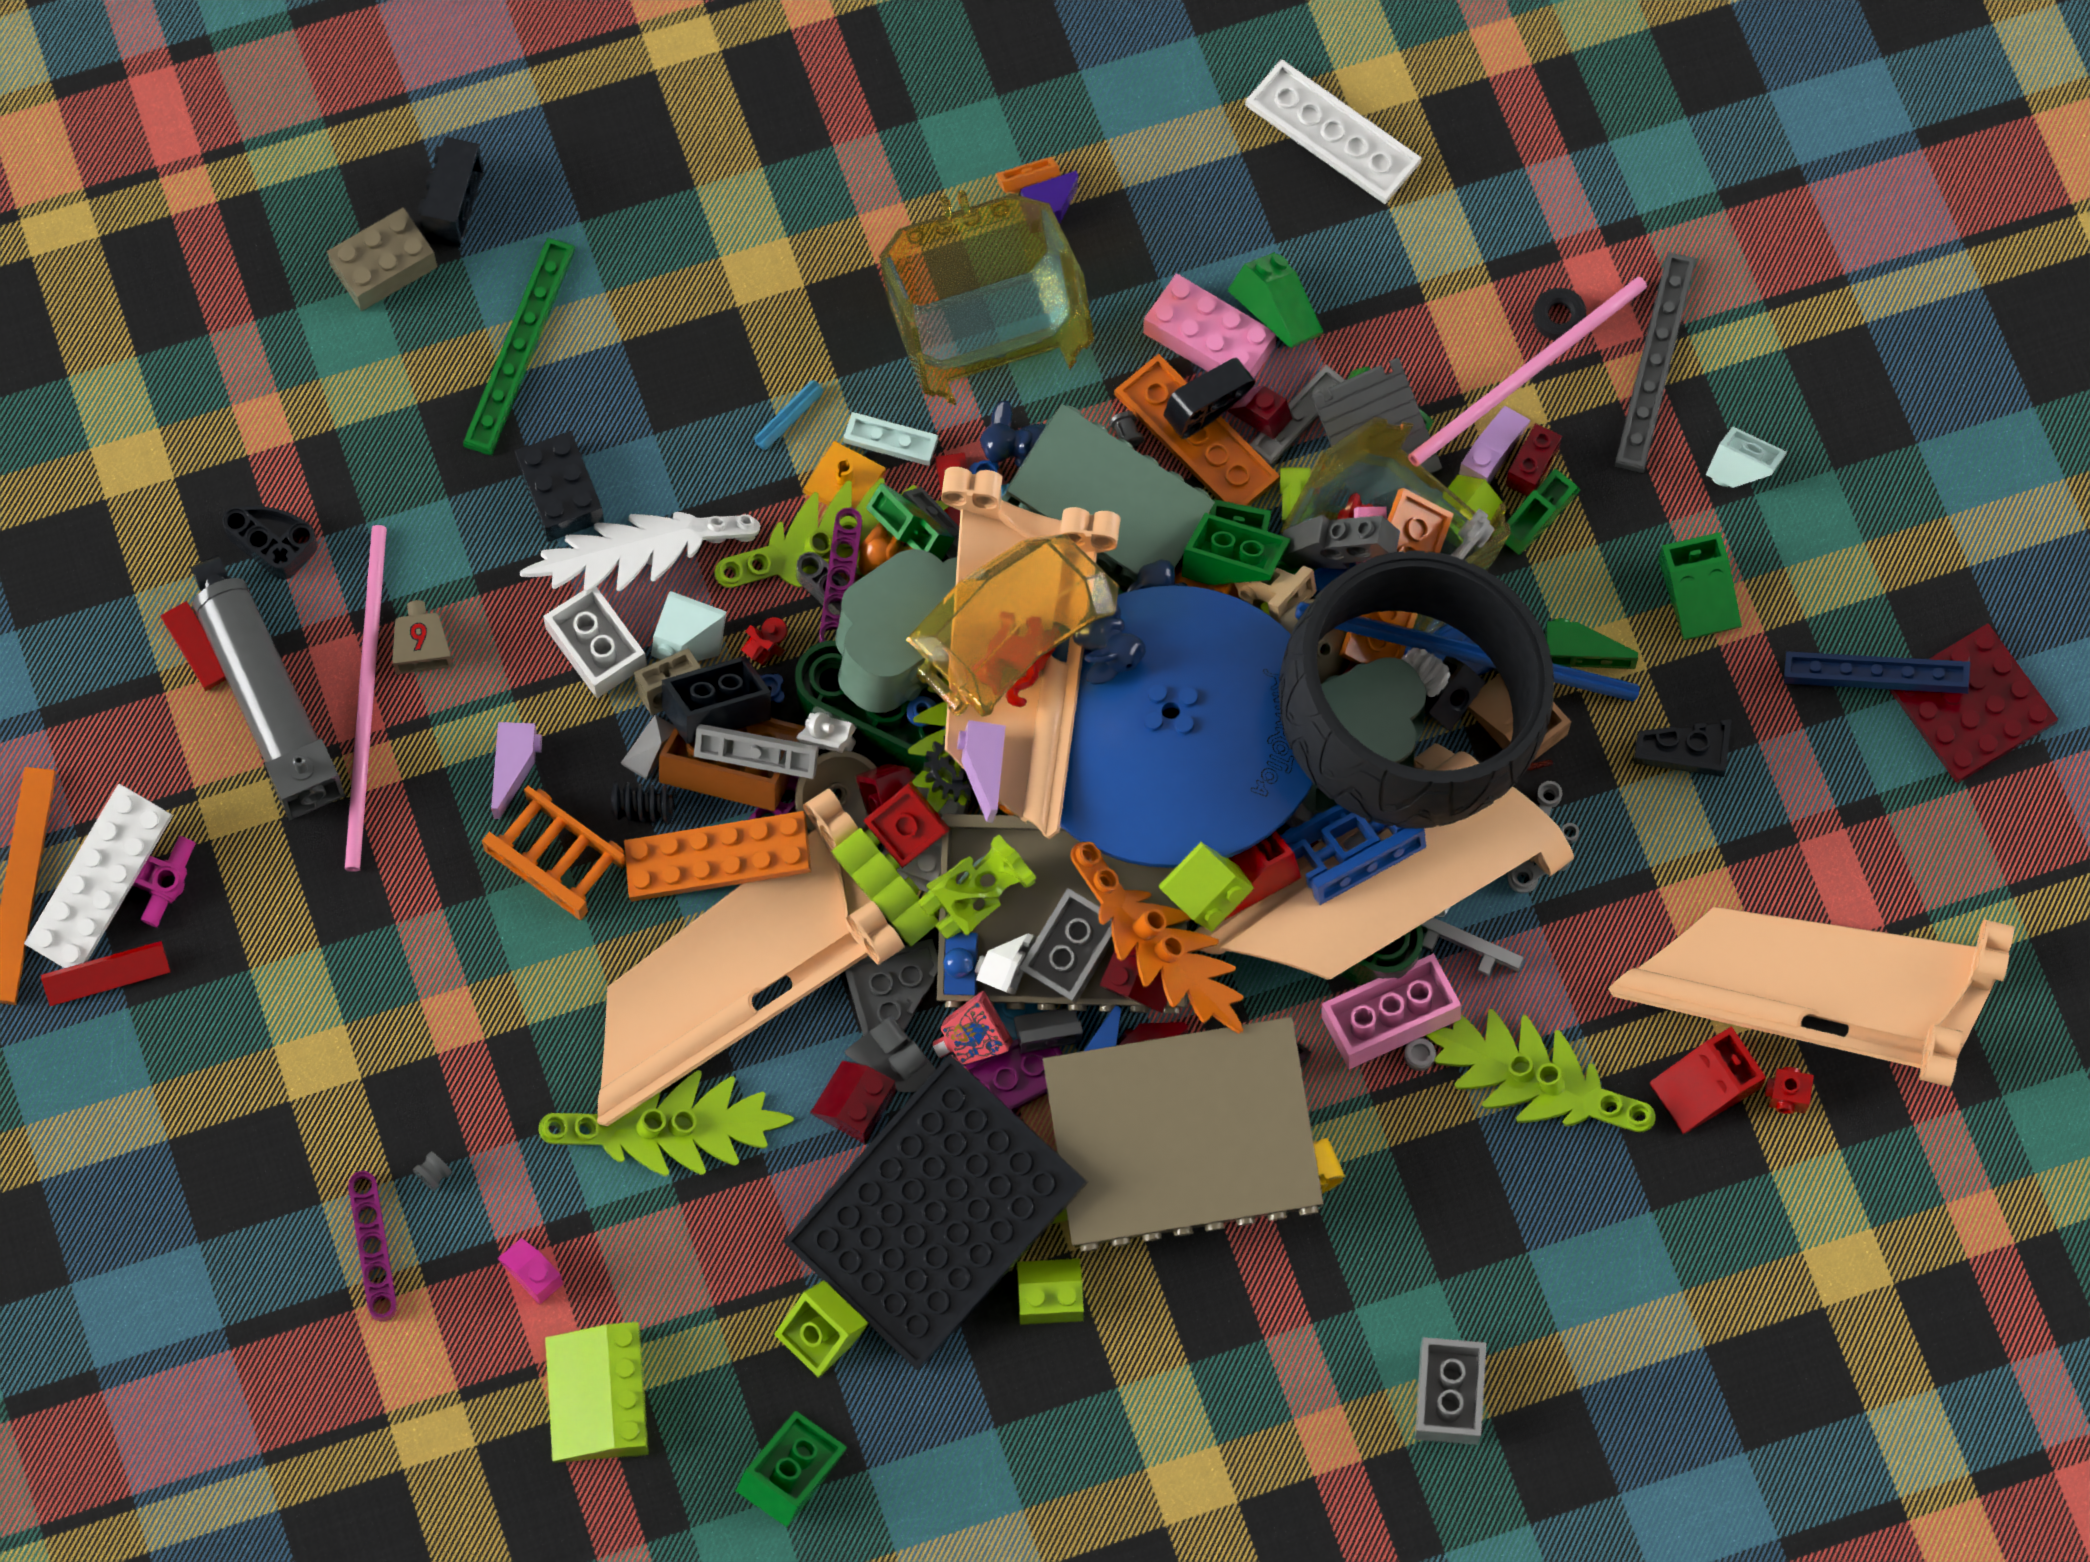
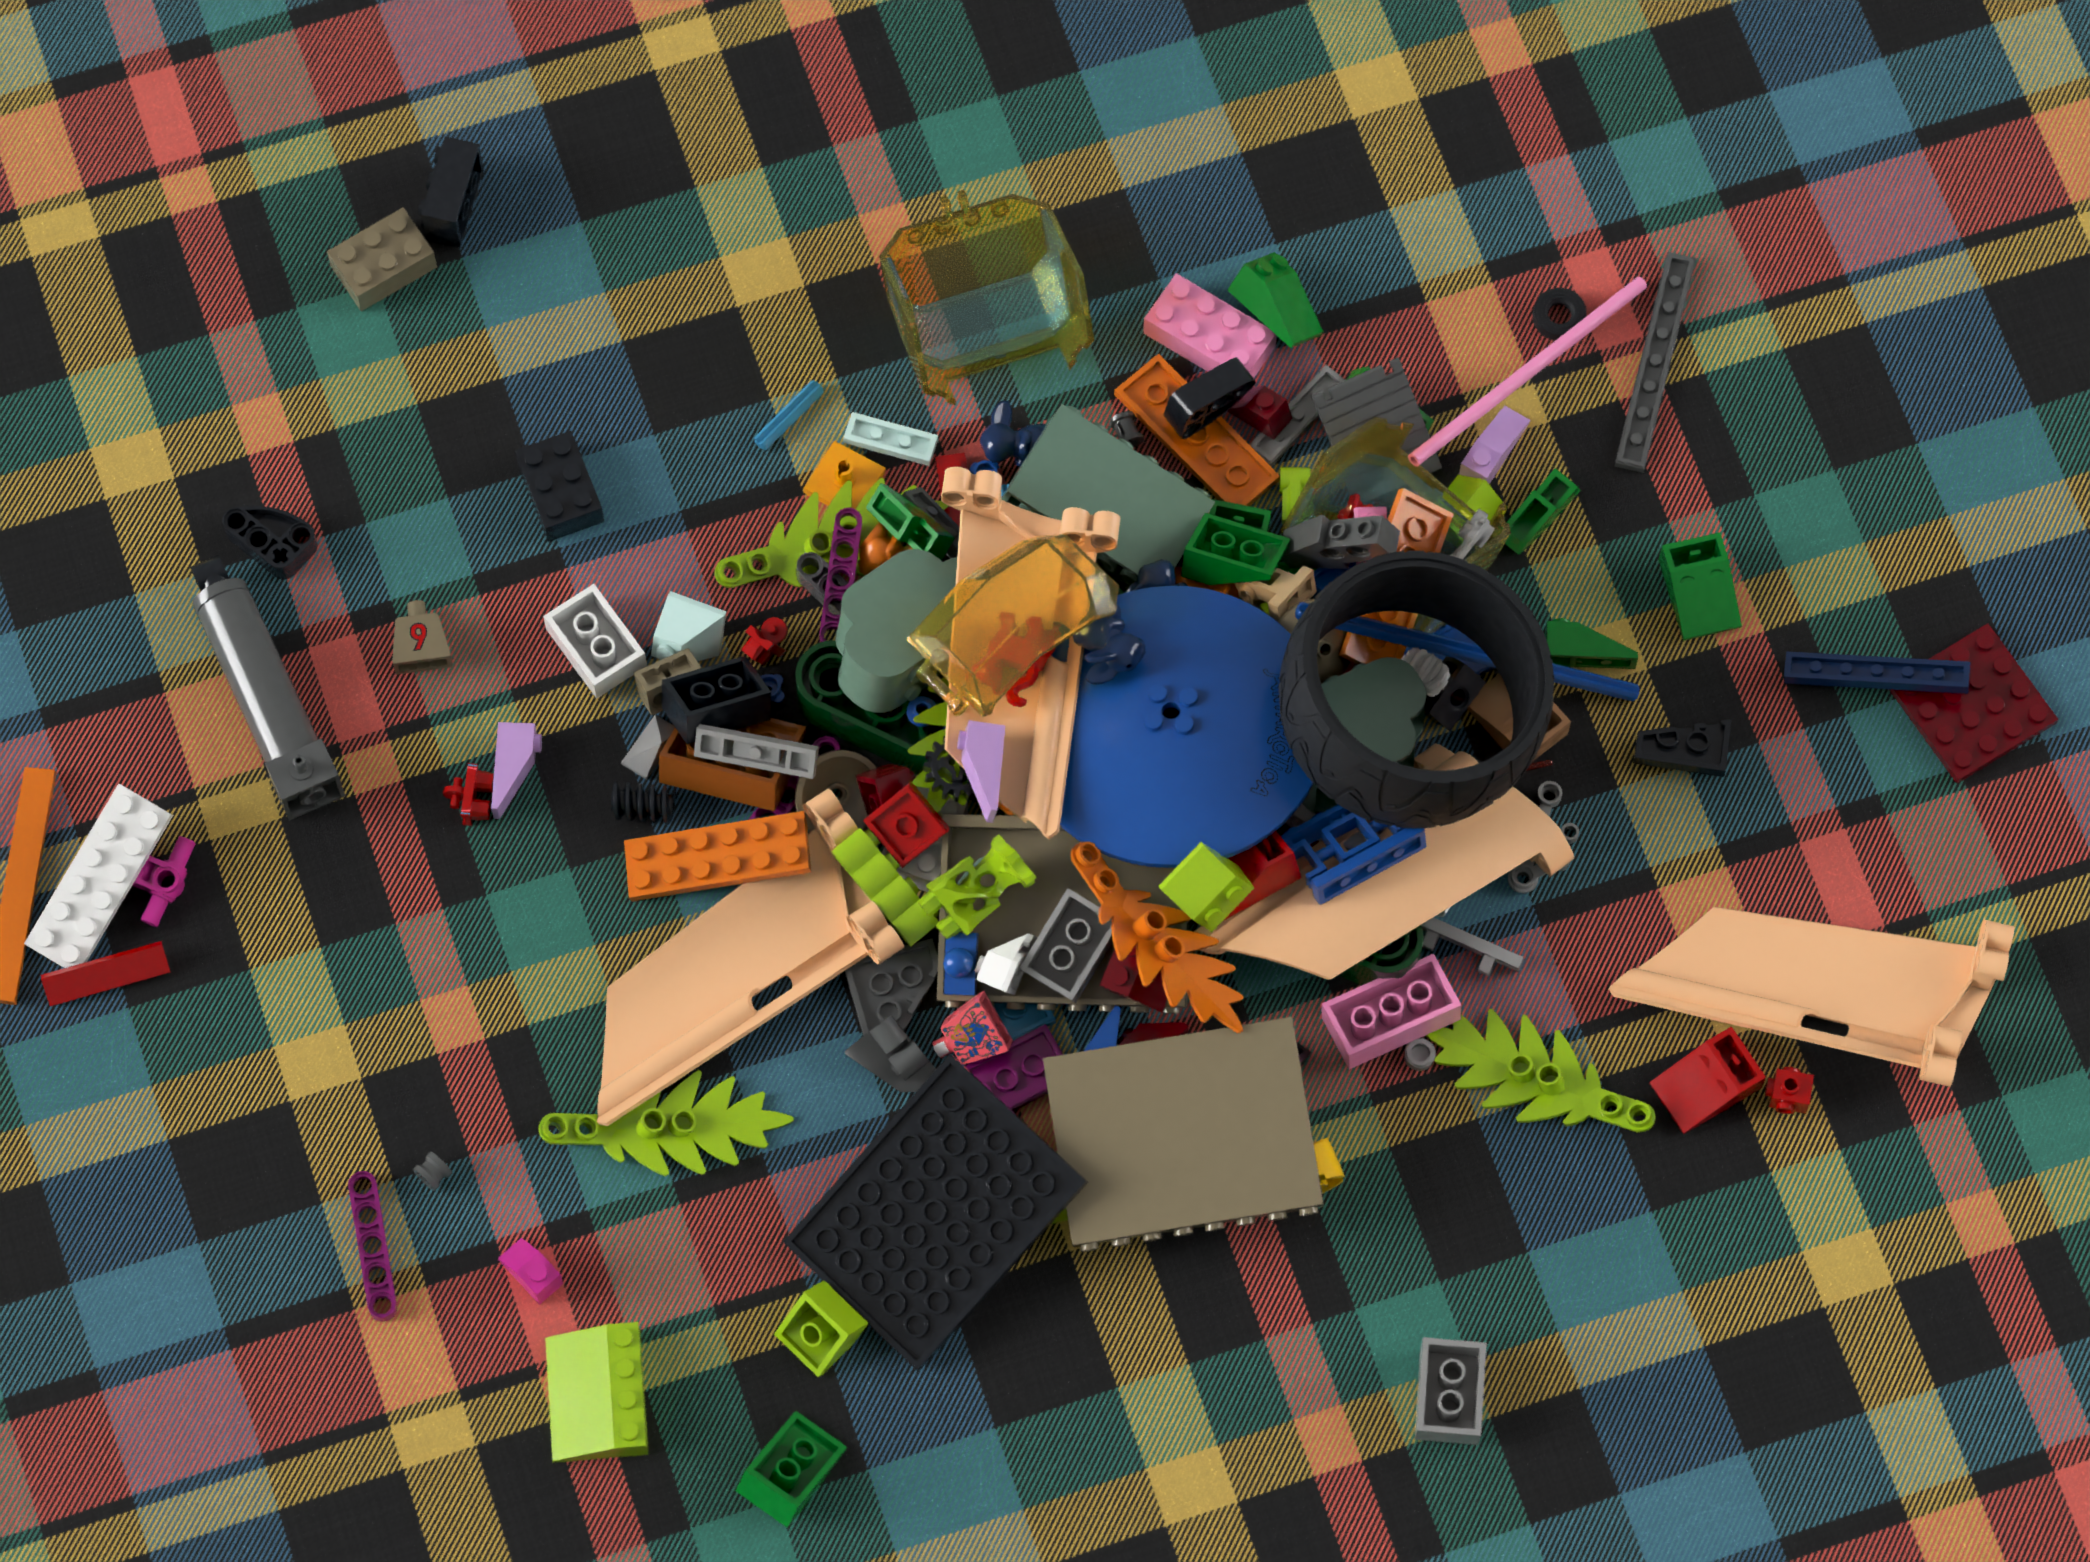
red tile [160,601,227,692] -> none
bright pink piece [345,525,387,872] -> none
green tile [463,237,576,456] -> none
orange fence [482,785,626,921] -> none
white plant [520,512,760,594] -> none
white hips [796,712,856,753] -> none
dark red slope [810,1060,896,1144] -> none
orange plate [996,157,1061,194] -> none
dark grey panel [1014,1007,1083,1053] -> none
lime slope [1017,1258,1084,1324] -> none
dark purple slope [1021,171,1078,232] -> none
white plate [1245,59,1421,204] -> none
dark red brick [1506,423,1562,497] -> none
light aqua slope [1706,427,1787,488] -> none
none -> red hips [443,763,494,826]

